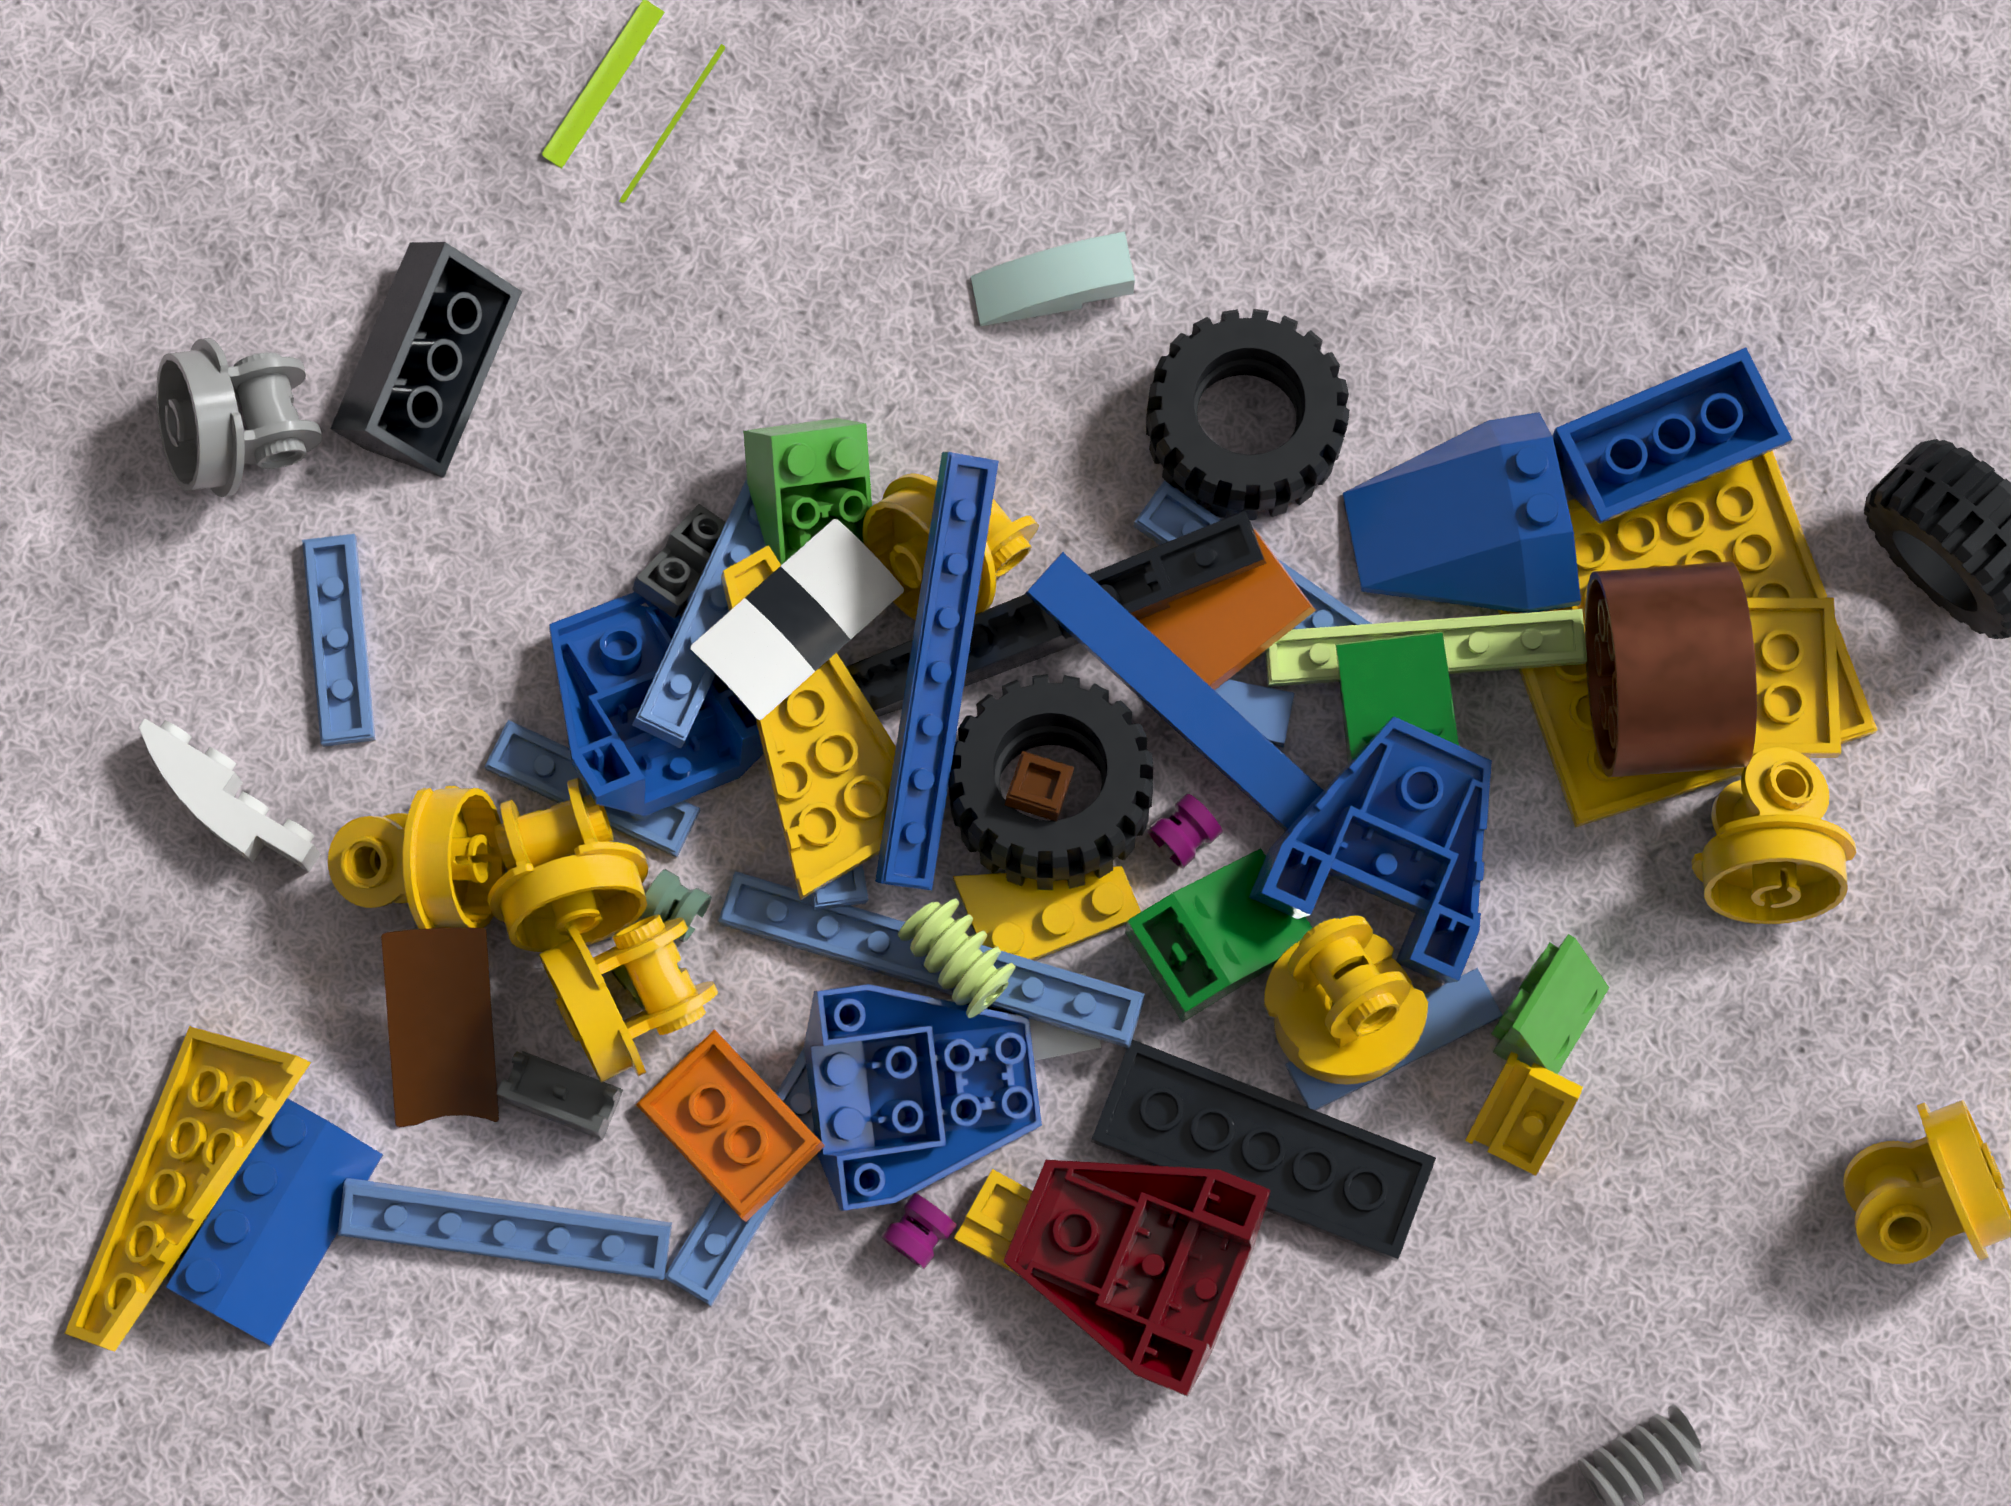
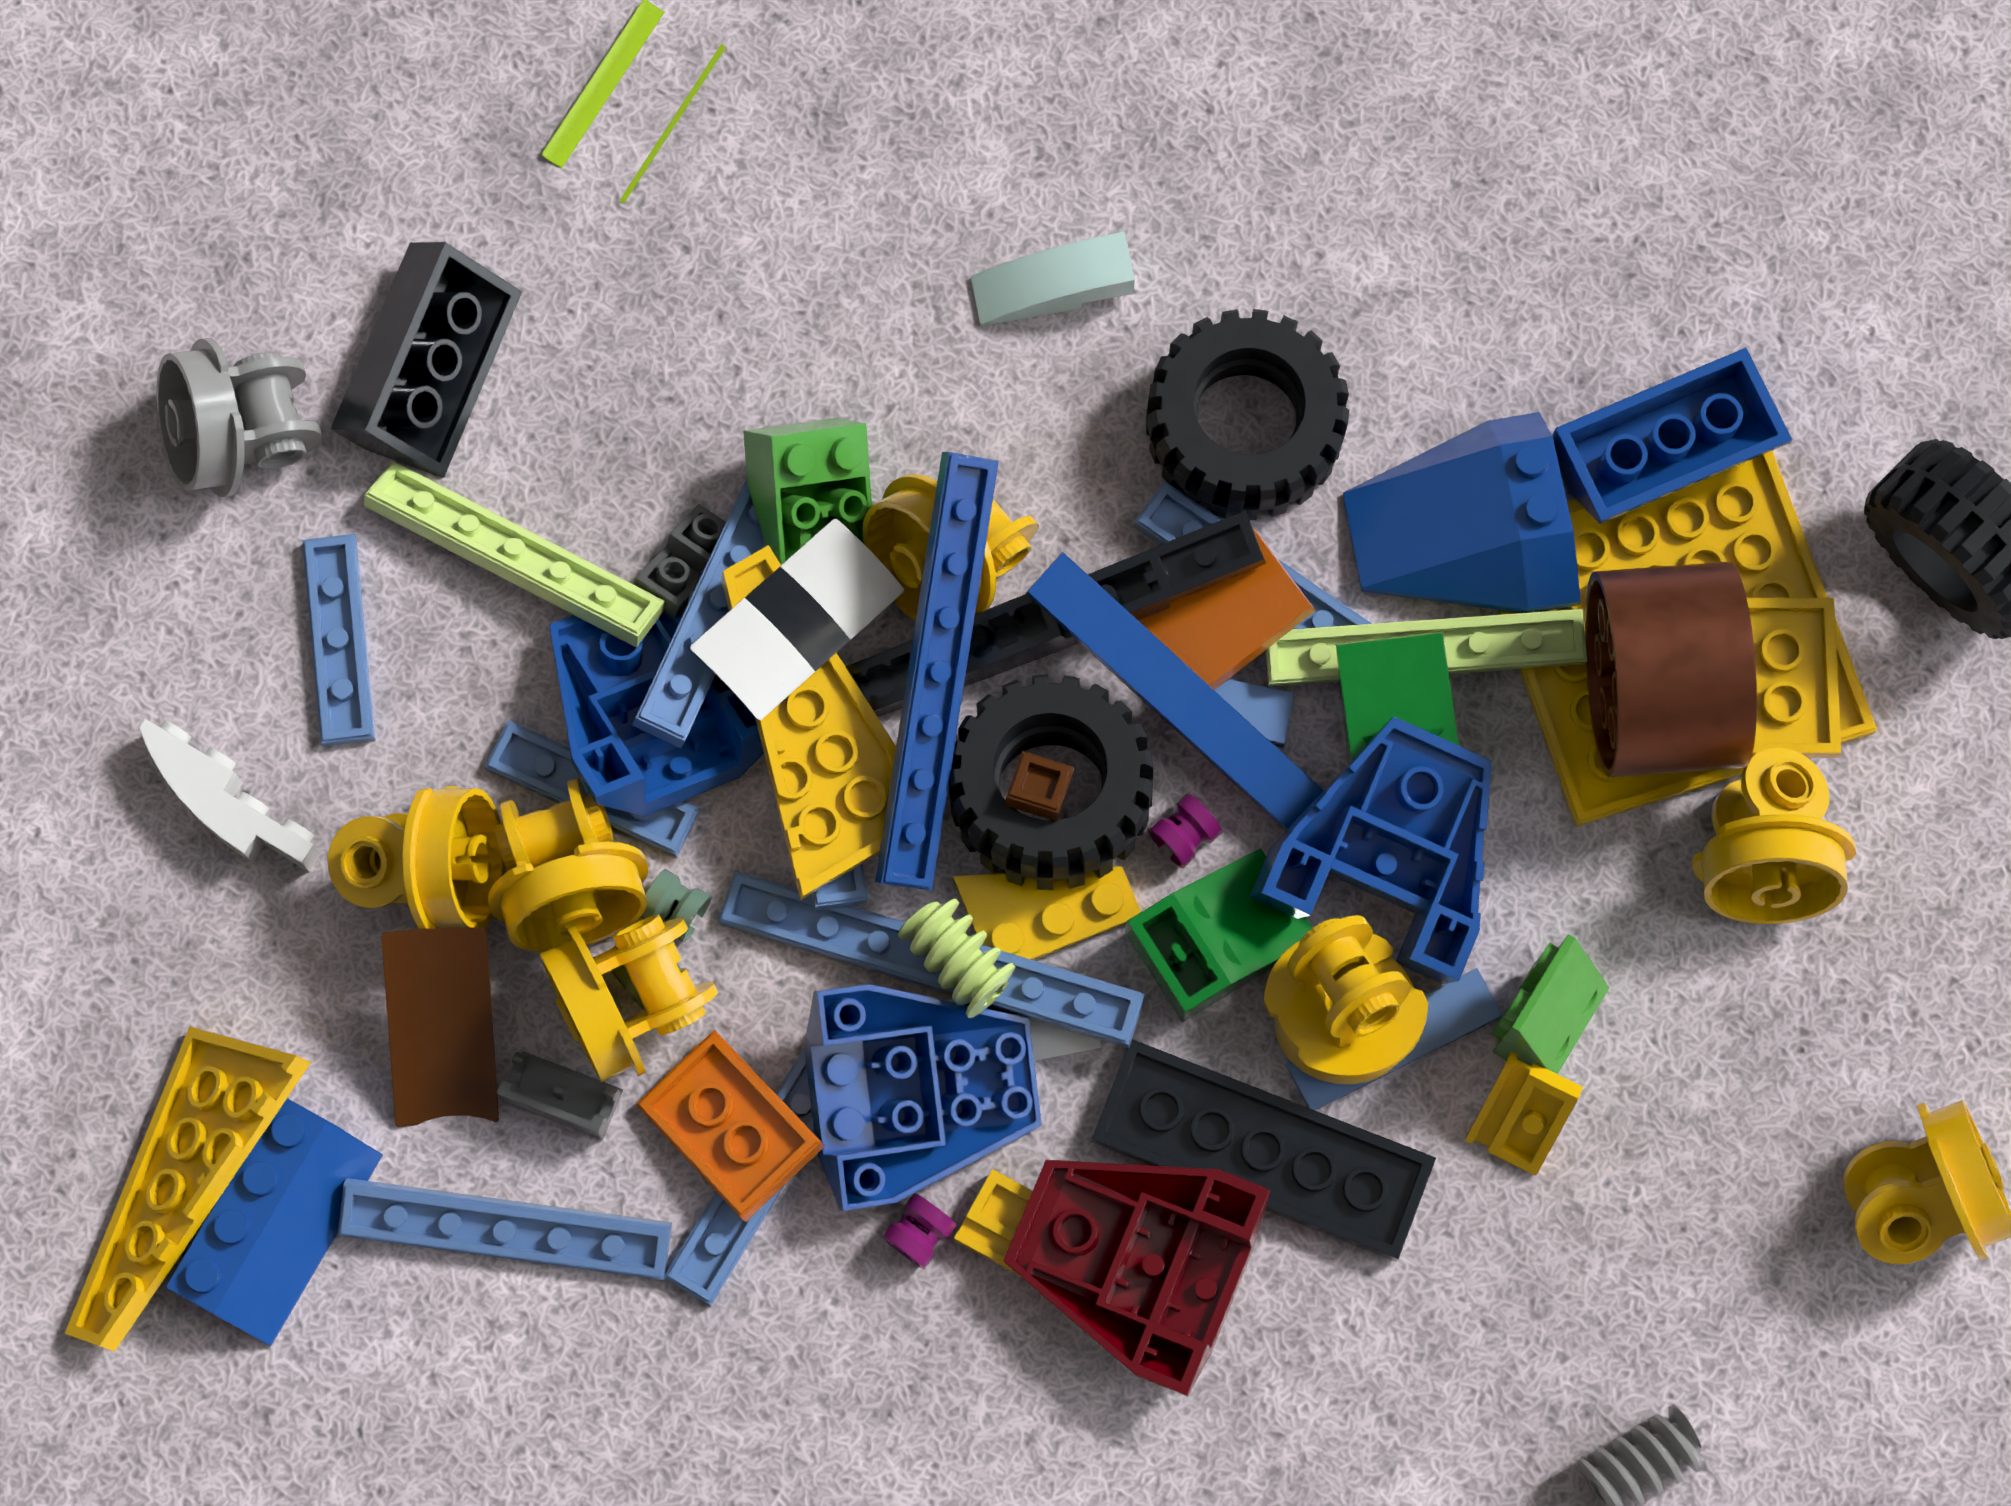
none -> yellowish green tile [364,461,665,647]

